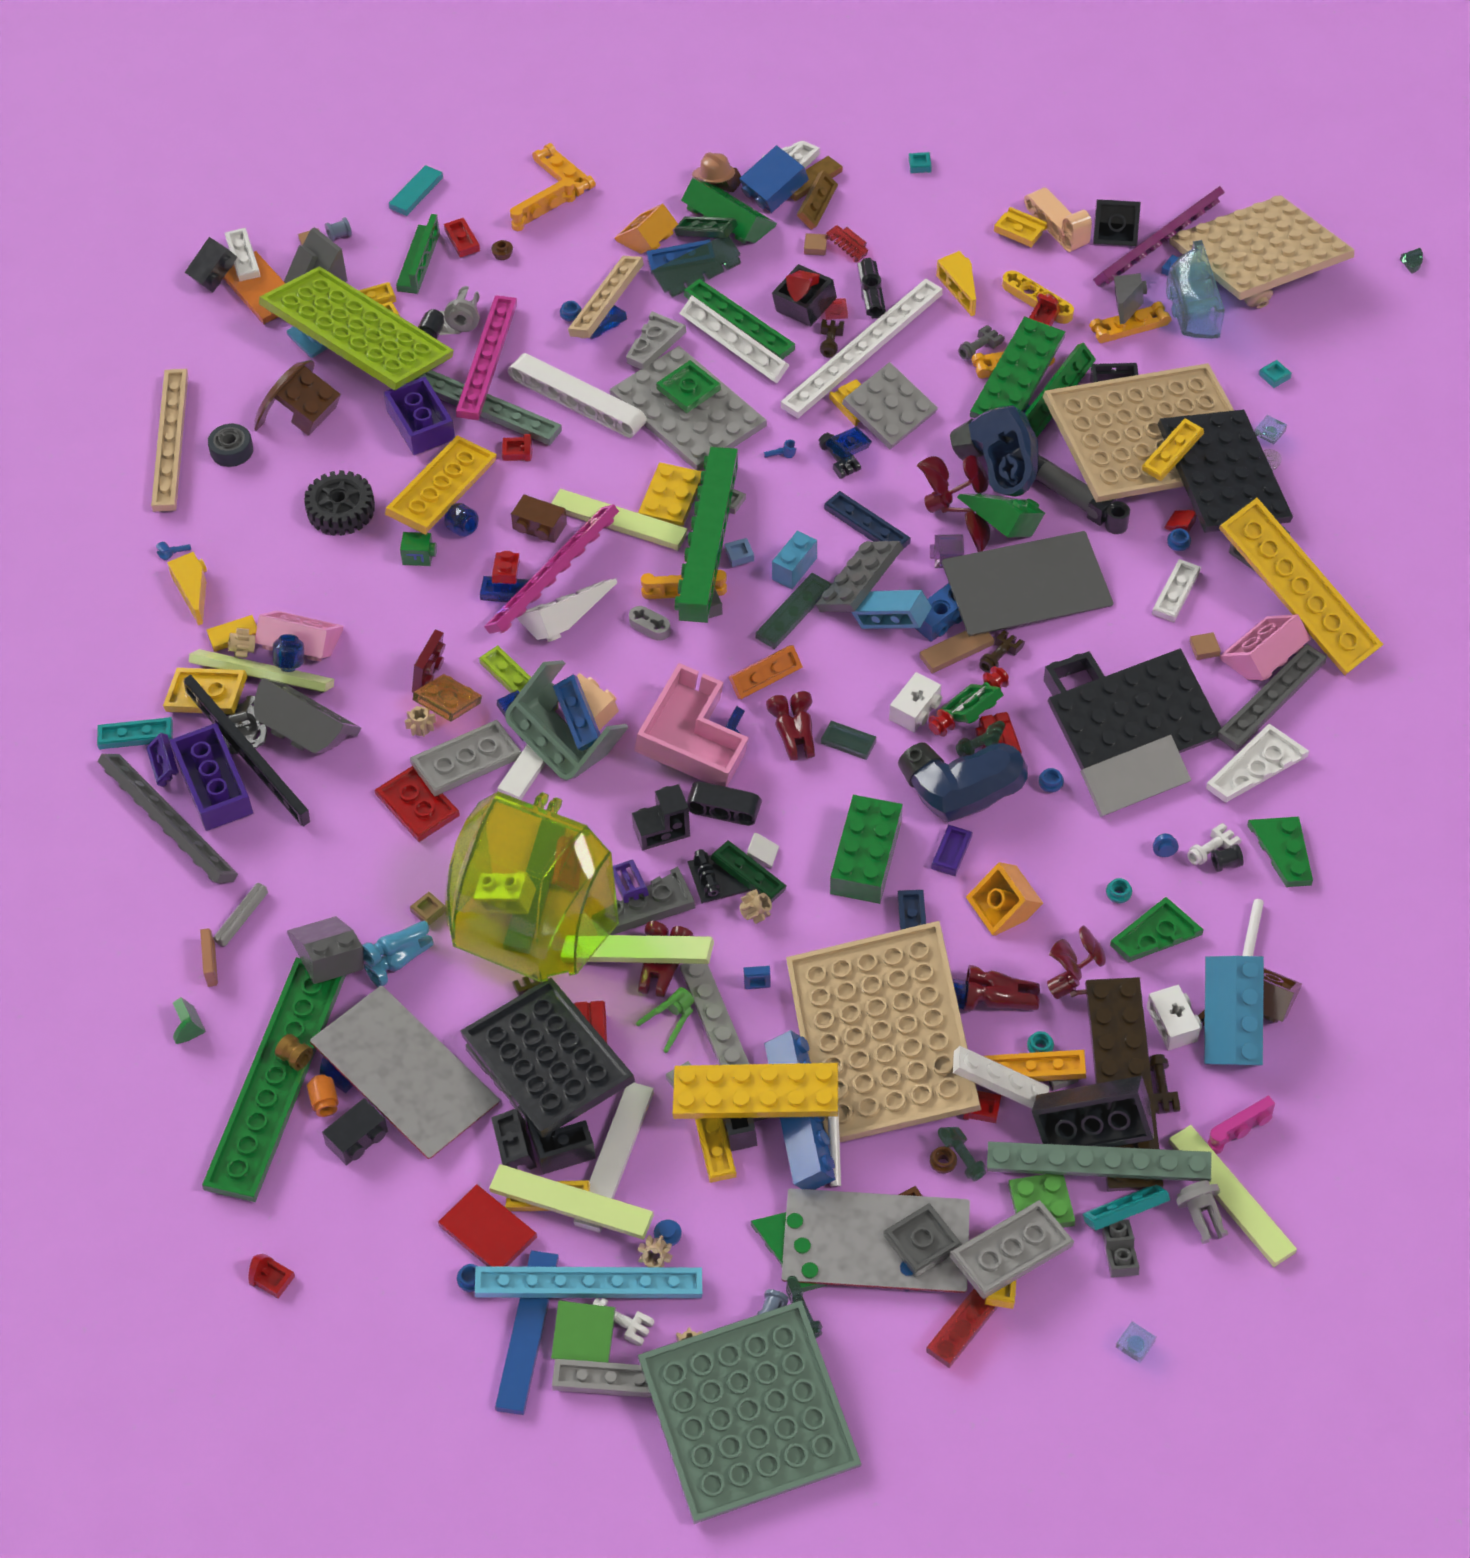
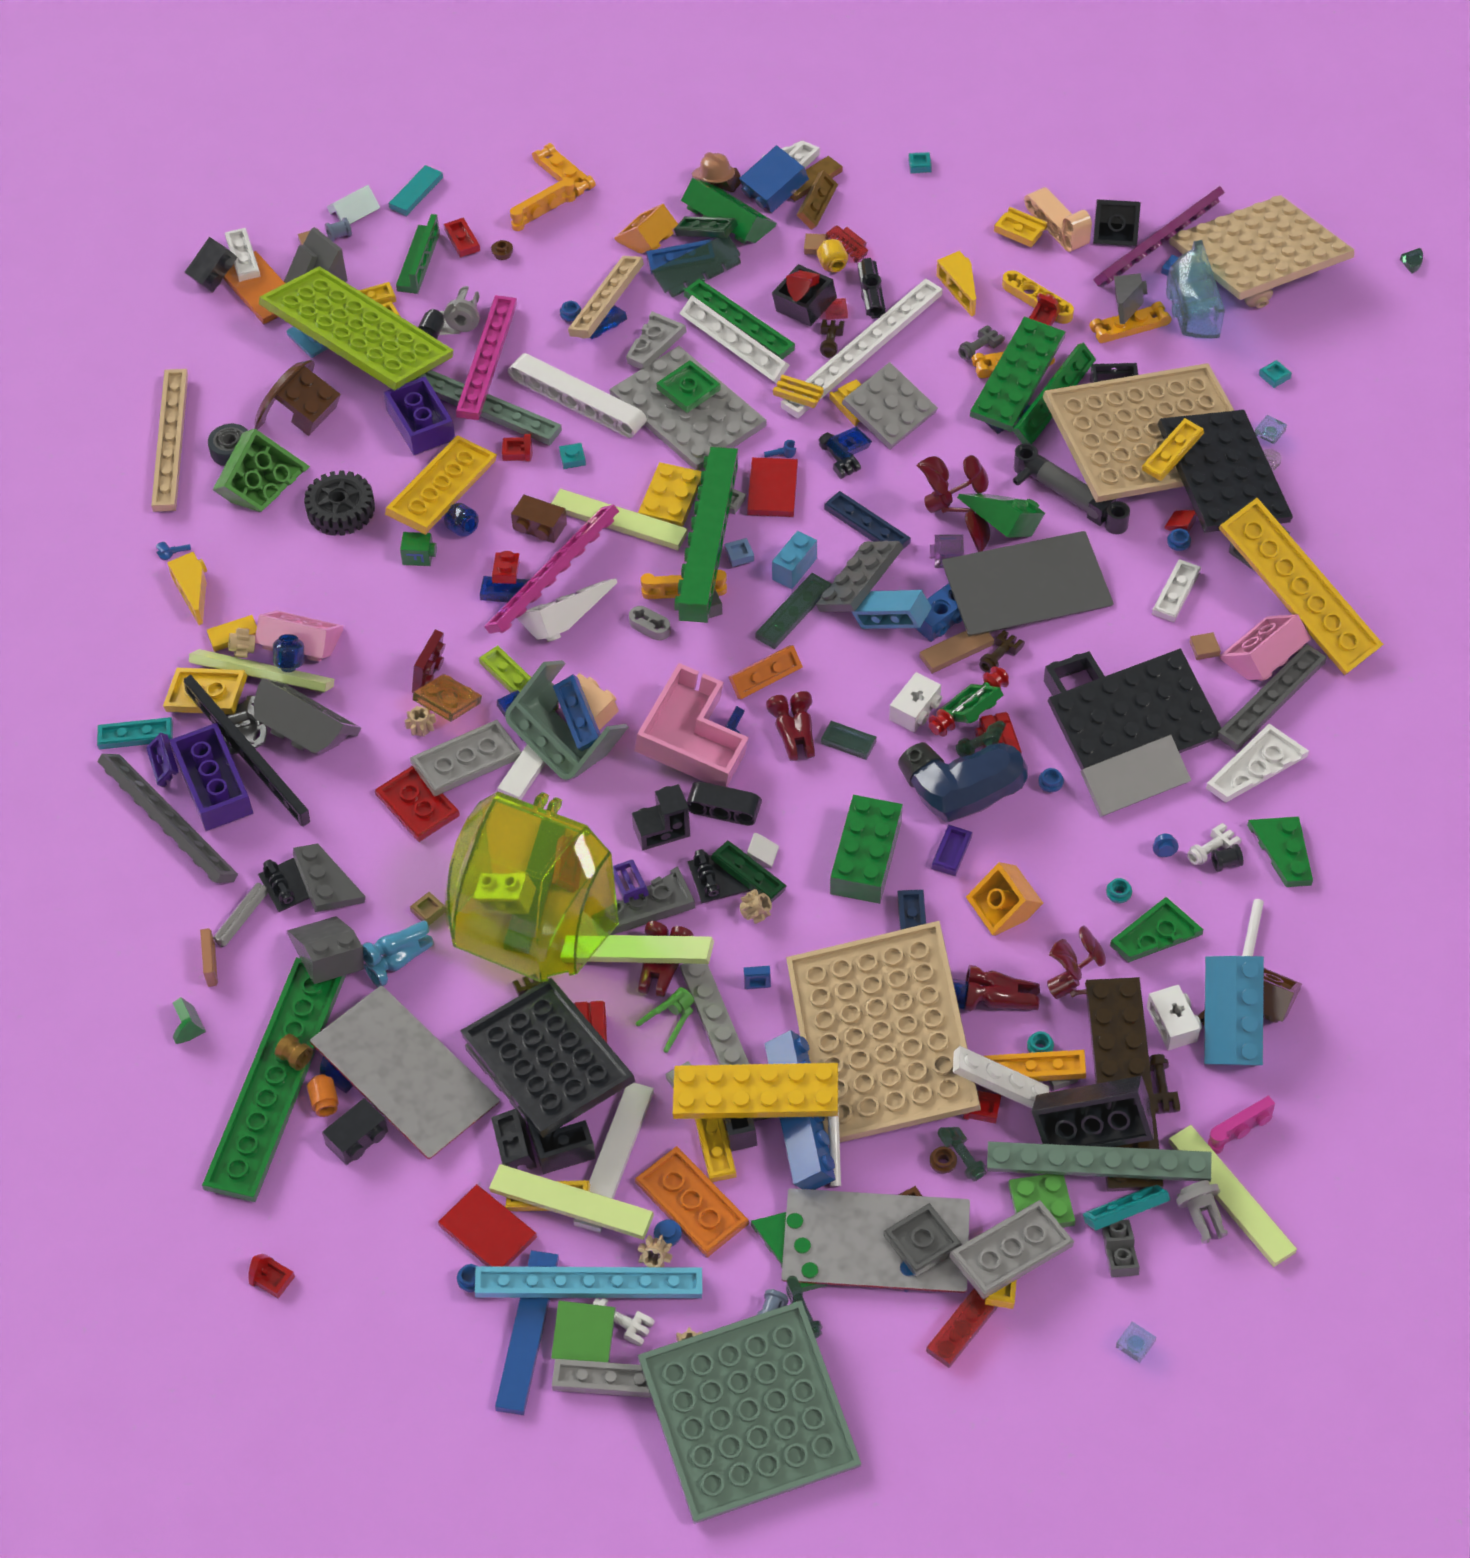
dark blue piece [950,405,1038,497] -> none
none -> bright green wedge [213,428,310,512]
none -> black hinge [258,858,309,912]
none -> dark grey wing [293,843,366,912]
none -> light aqua panel [326,185,380,224]
none -> teal plate [559,443,586,469]
none -> orange tile [635,1146,749,1258]
none -> red tile [747,457,798,517]
none -> yellow tile [773,374,824,408]
none -> yellow head [817,239,848,272]

